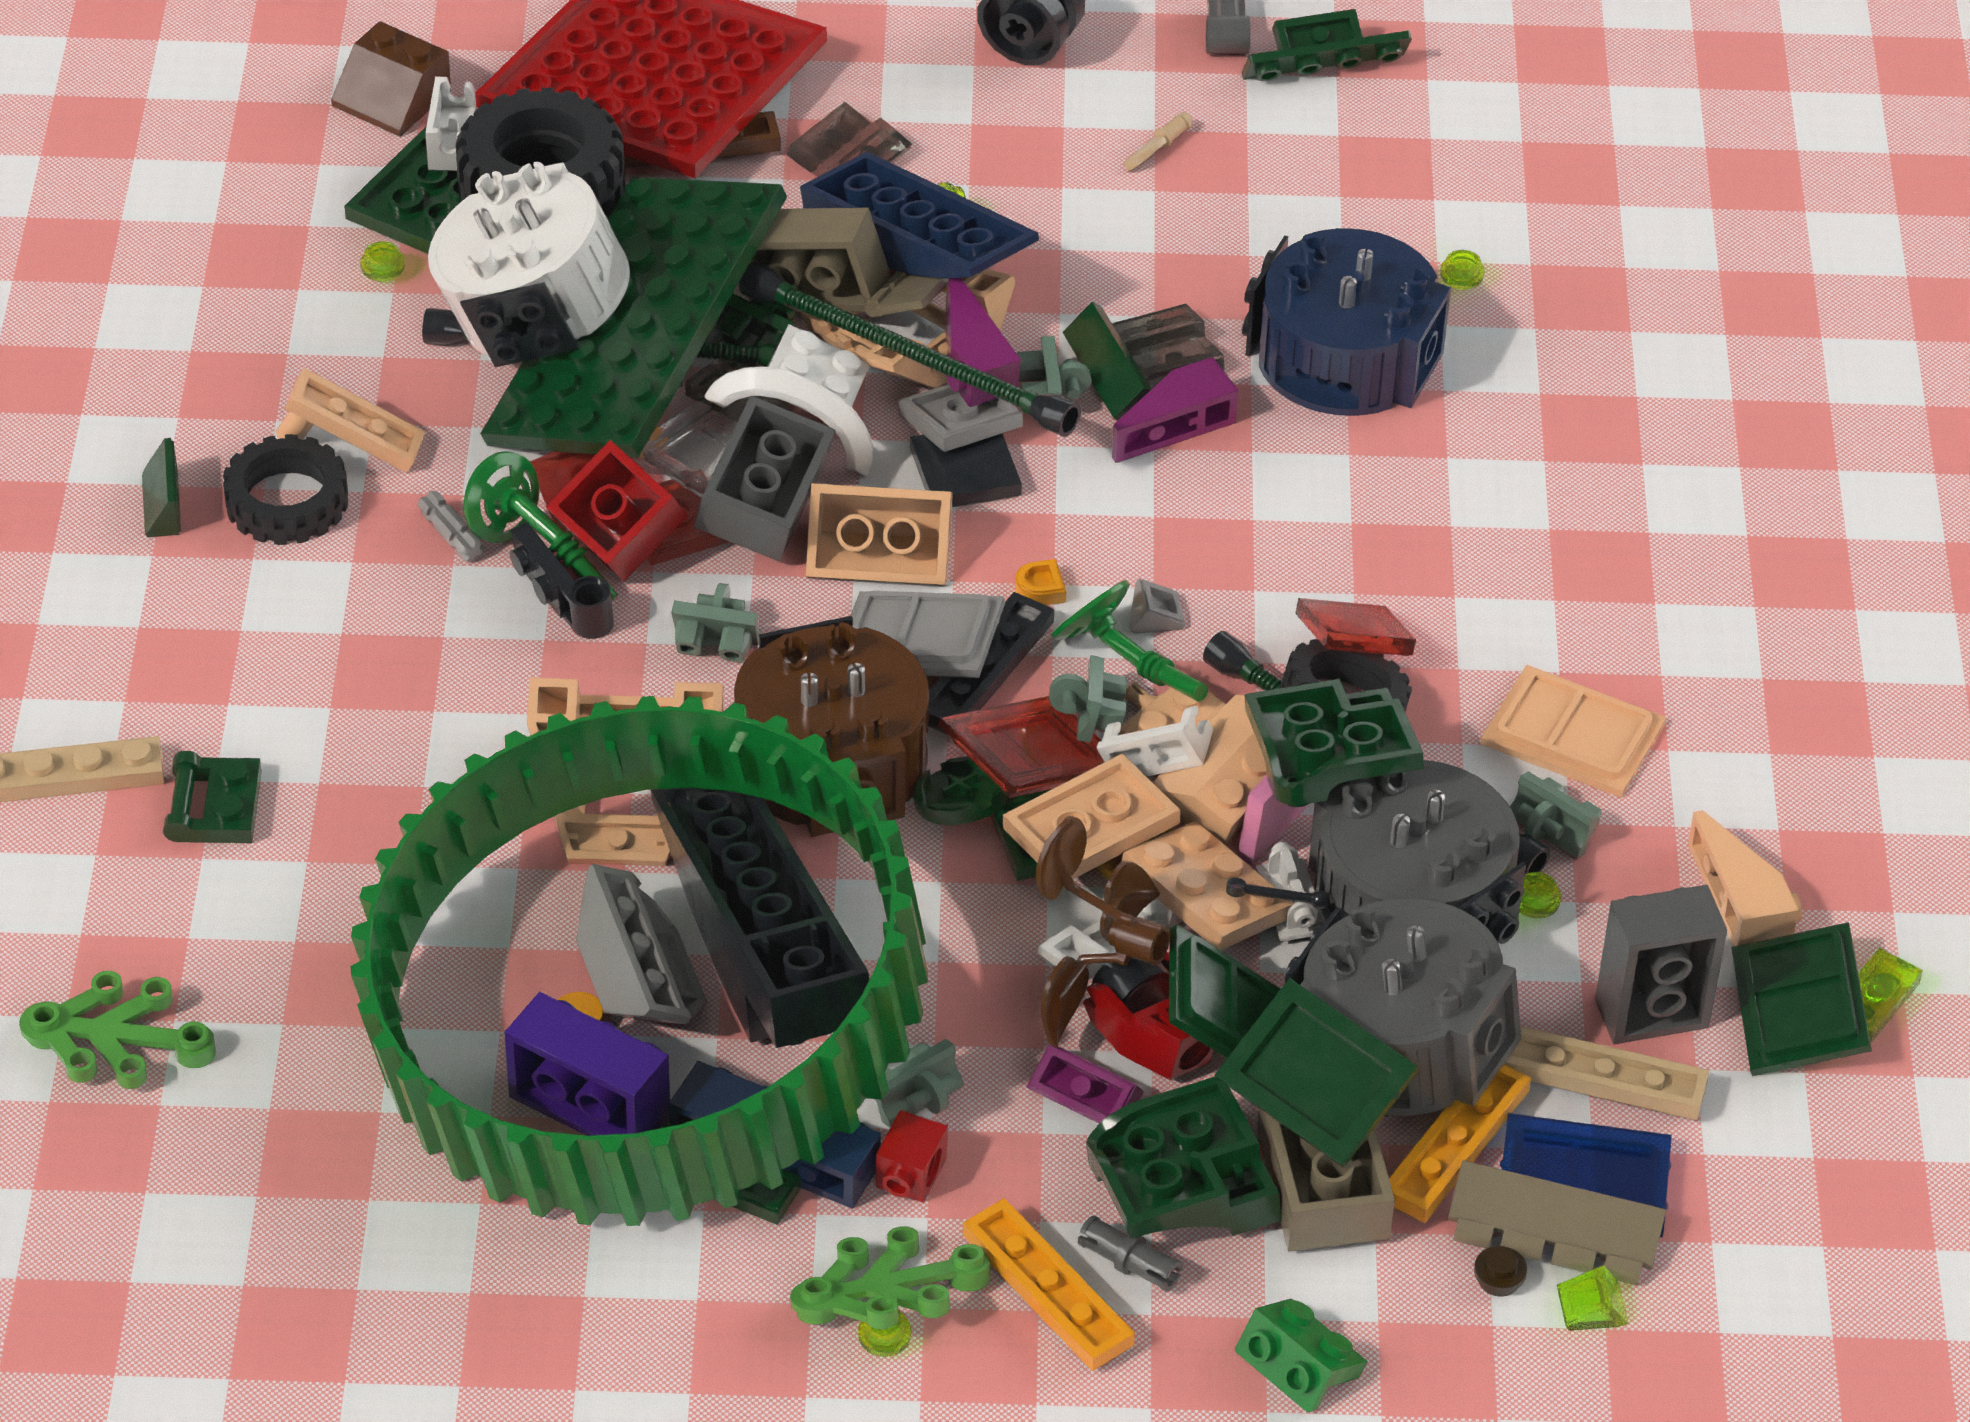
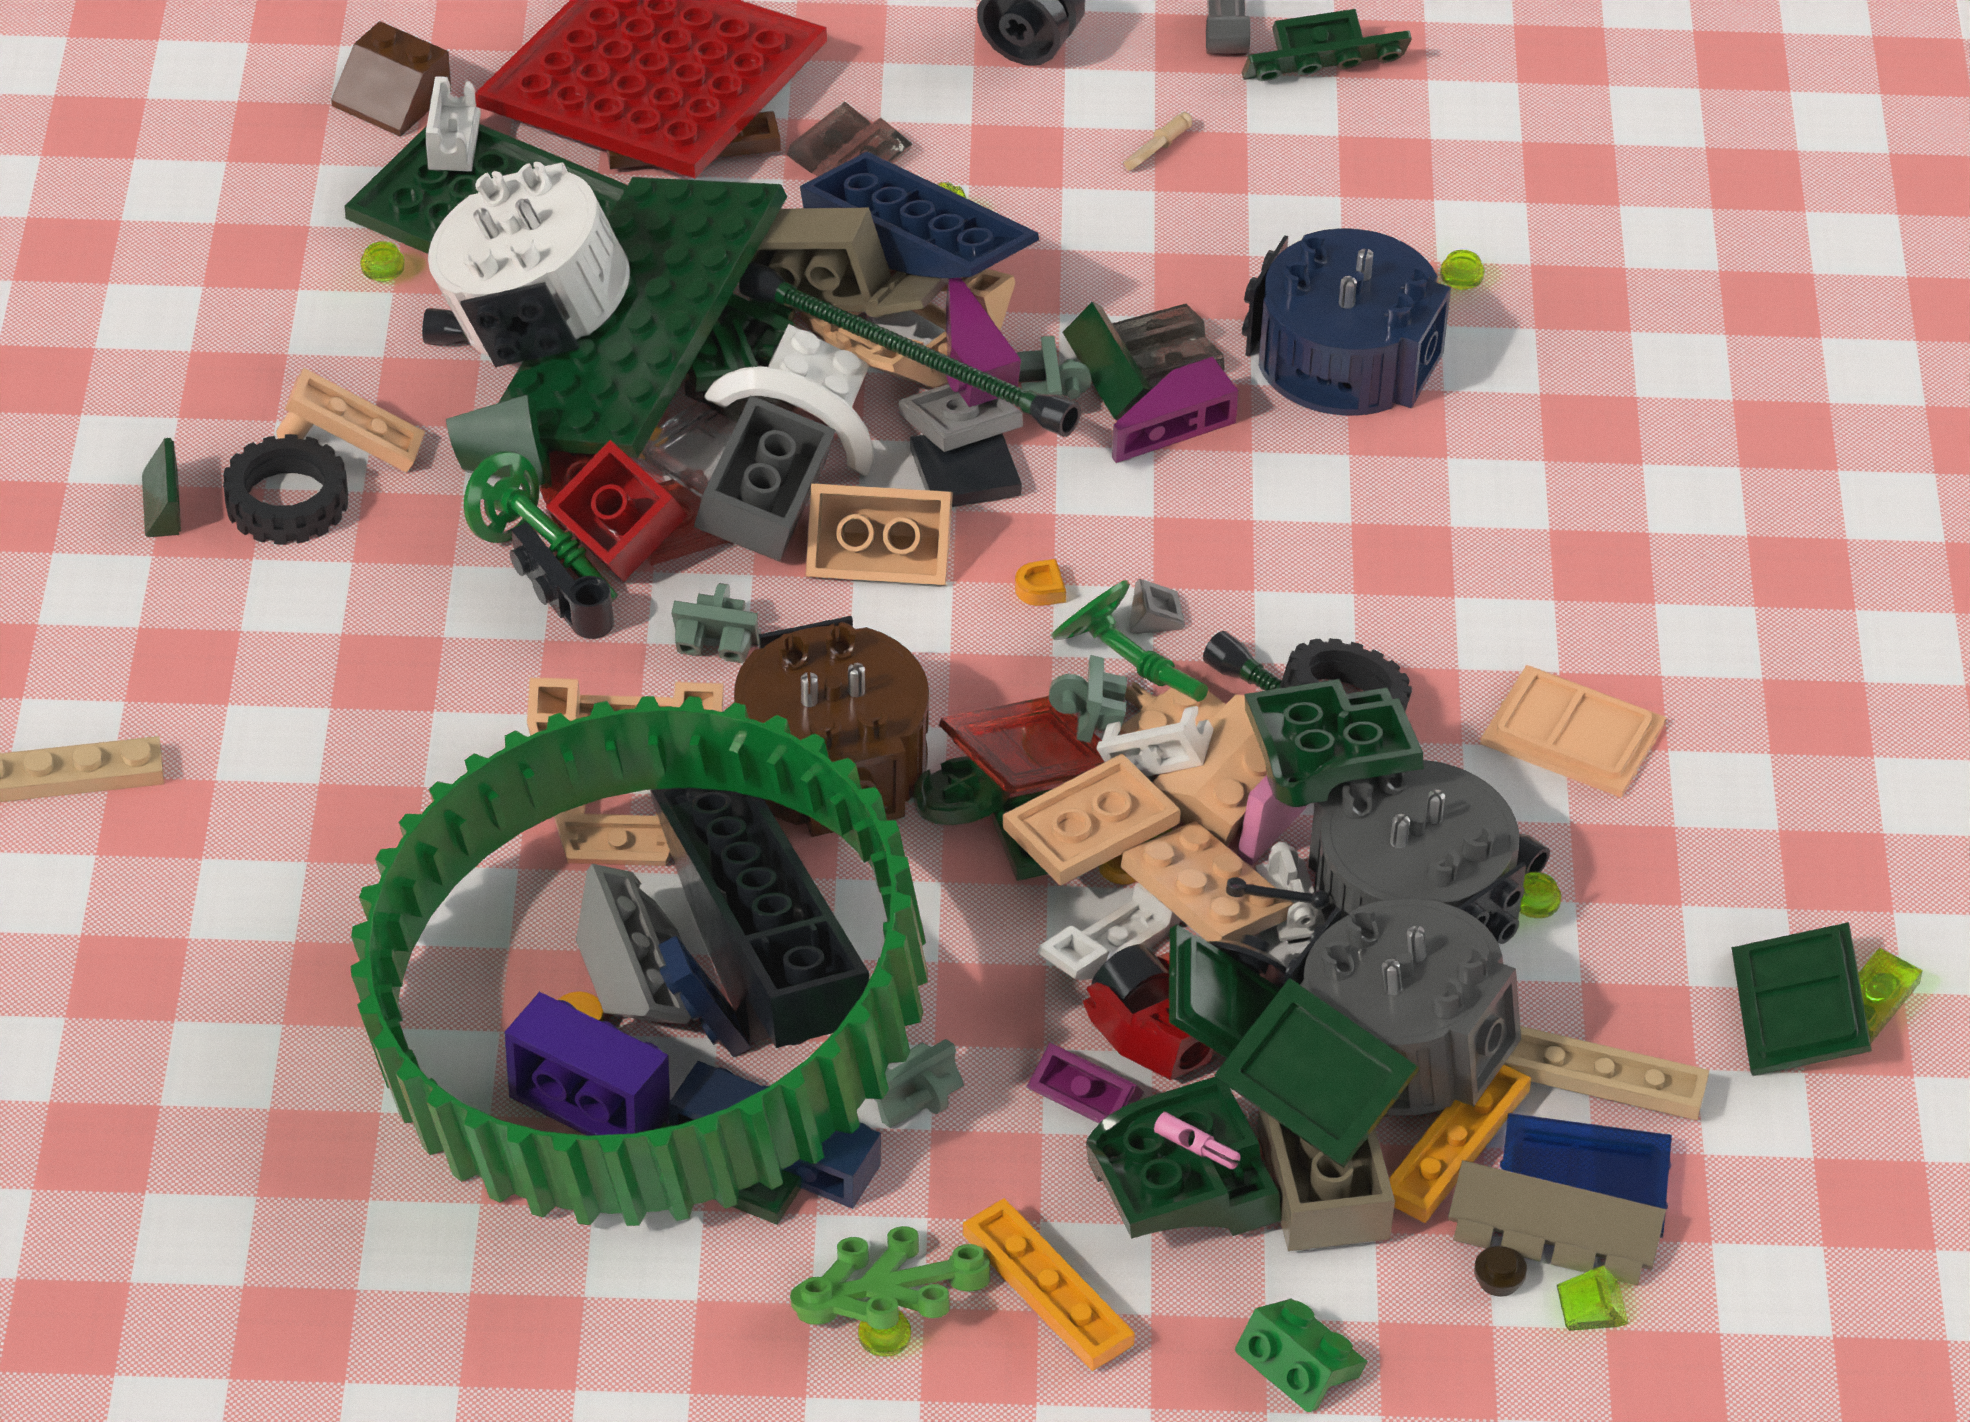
bright green plant [19,971,216,1089] -> none
dark green plate [163,751,262,843] -> none
light grey axle [418,491,484,562] -> none
black tyre [456,87,625,219] -> none
light grey piece [850,591,1005,678] -> none
red brick [876,1110,948,1203] -> none
black plate [928,592,1054,739] -> none
reddish brown plant [1036,816,1170,1049] -> none
dark grey pin [1078,1215,1183,1292] -> none
clear red tile [1295,598,1416,656] -> none
sand green hips [1510,771,1602,859] -> none
dark grey brick [1595,884,1728,1045] -> none
light nougat slope [1688,810,1802,947] -> none
none -> slope [446,395,552,489]
none -> dark blue plate [658,936,751,1057]
none -> dark green plate [687,319,758,392]
none -> bright pink pin [1154,1112,1241,1169]
none -> black dish [1208,935,1287,988]

